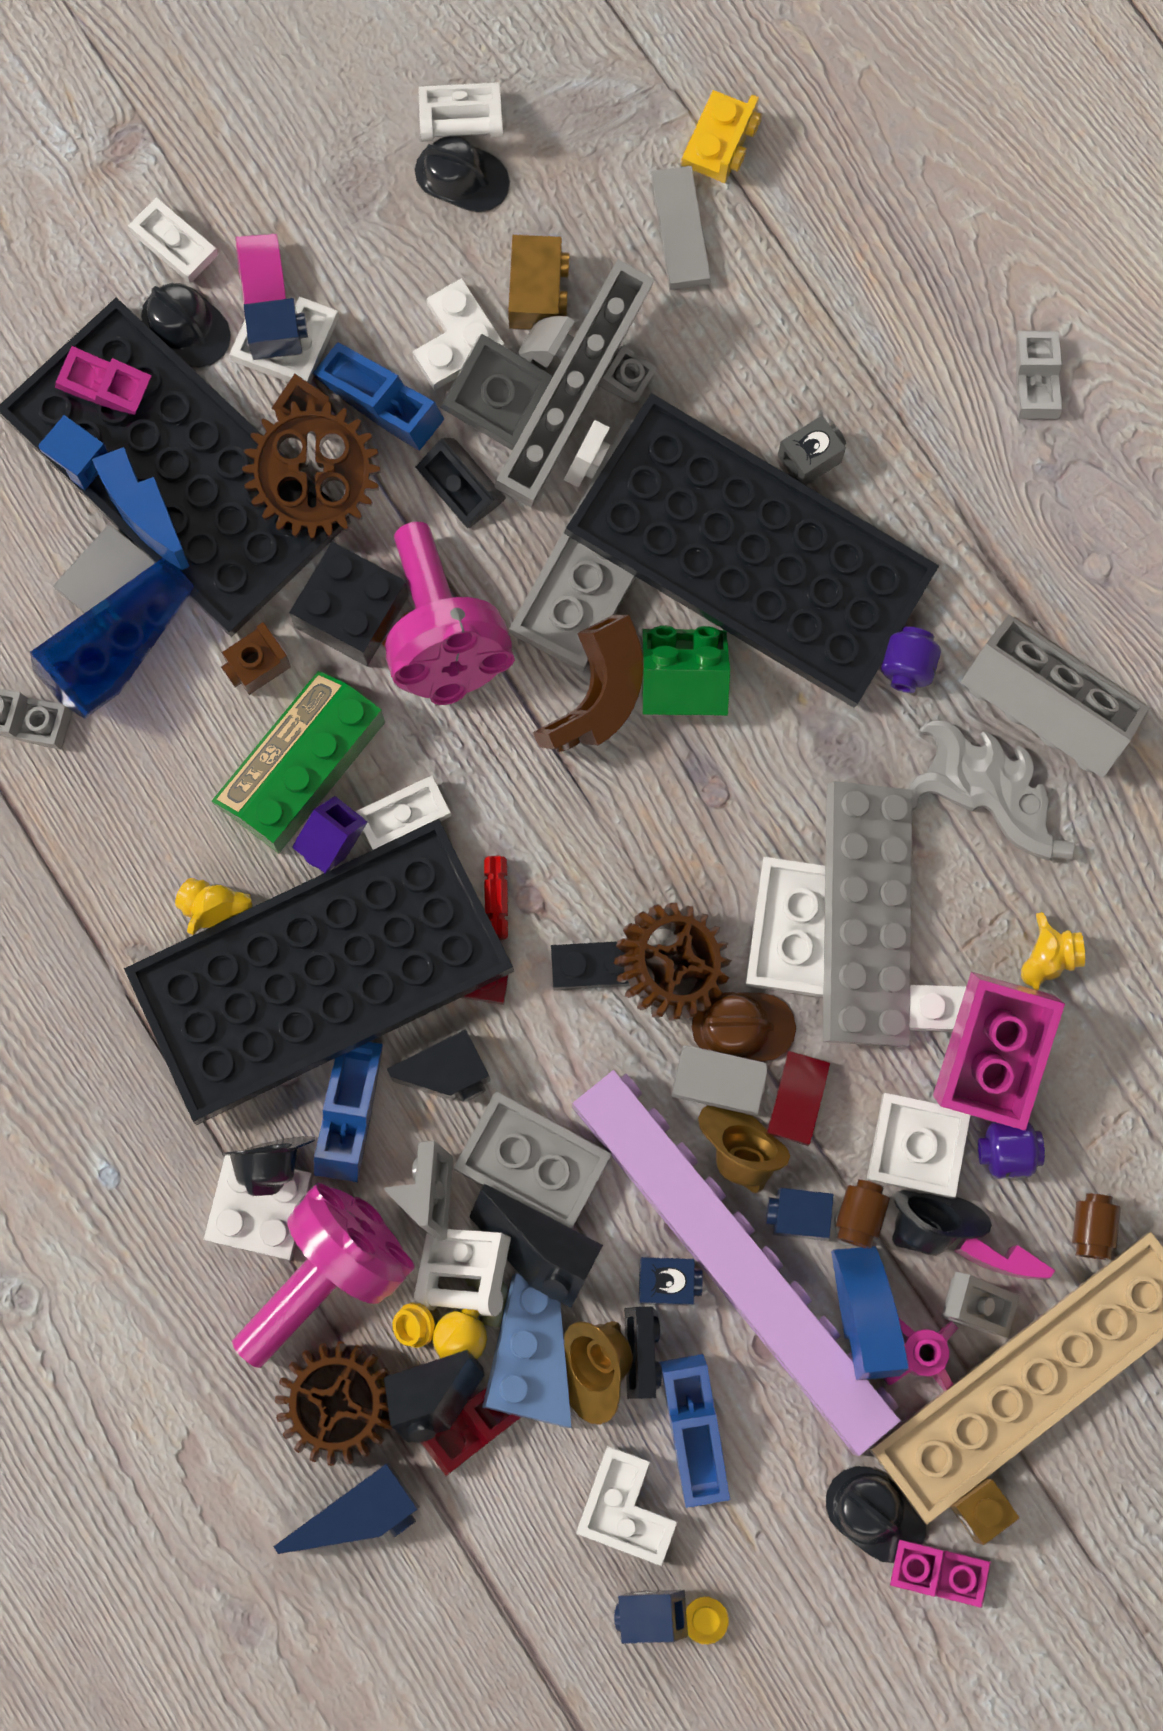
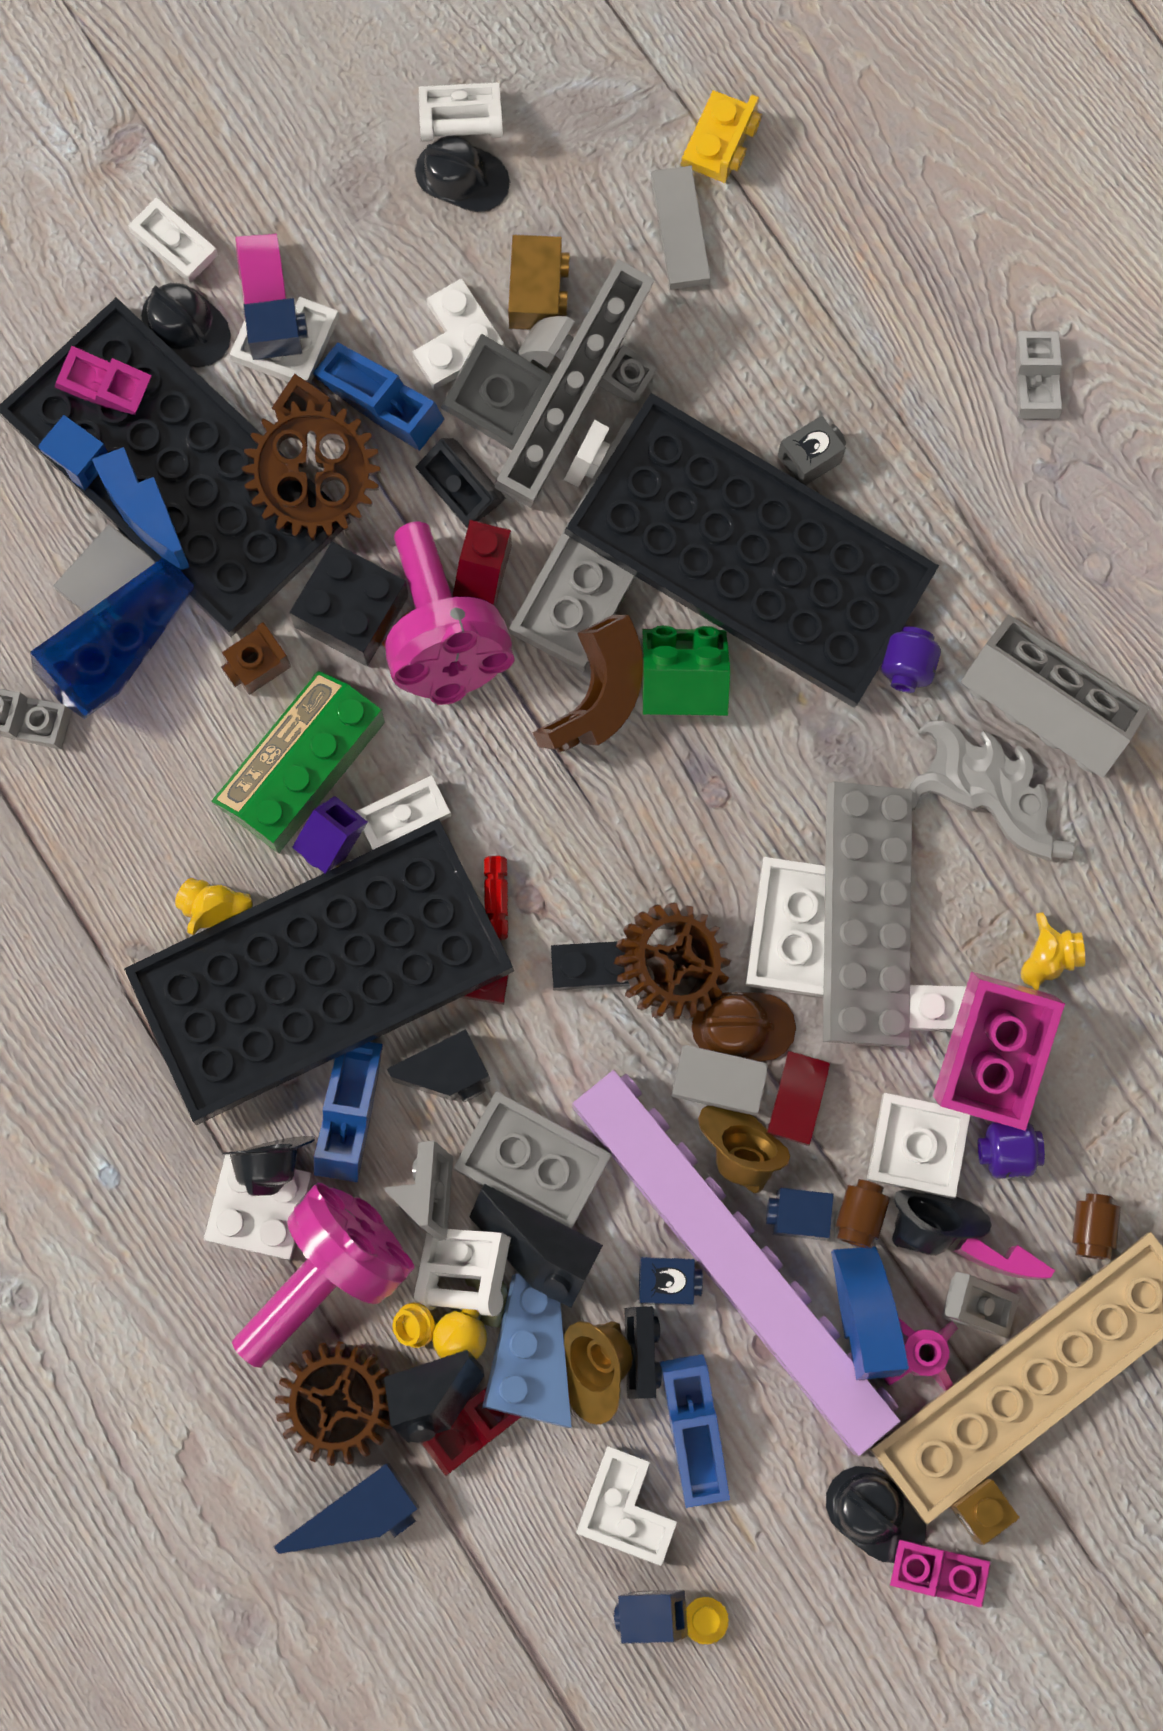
none -> dark red slope [452,520,512,606]

